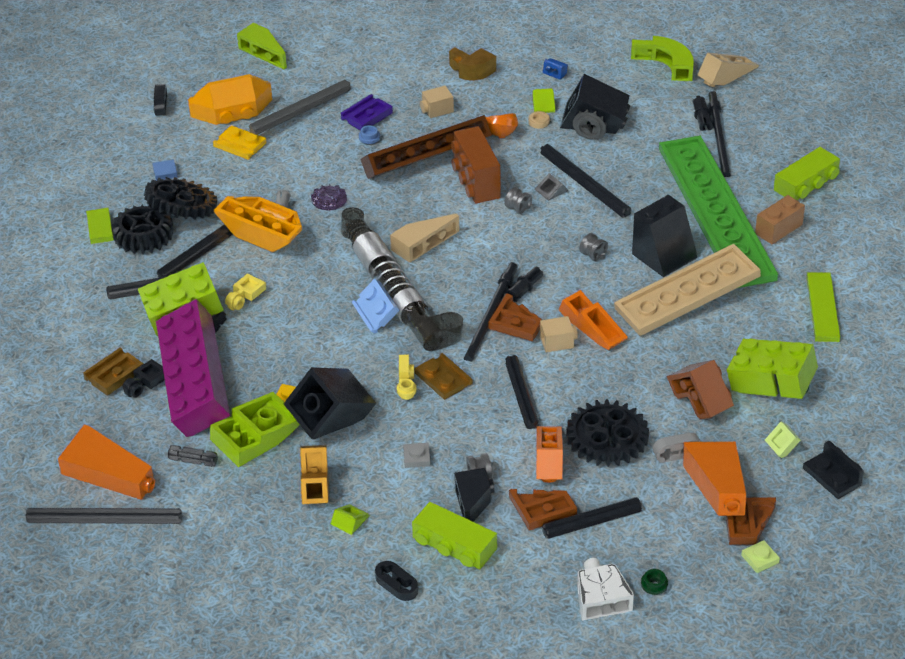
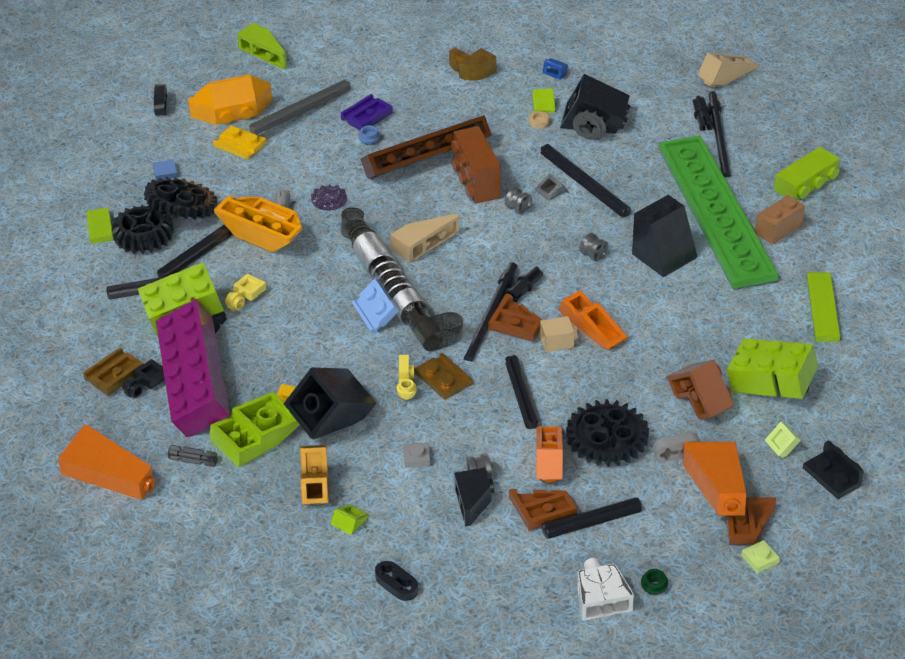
black axle [26,508,182,524] -> none
lime brick [412,501,497,570] -> none
tan brick [420,85,454,118] -> none
orange hat [486,113,518,138] -> none
tan plate [614,244,761,336] -> none
lime arch [631,36,694,81] -> none

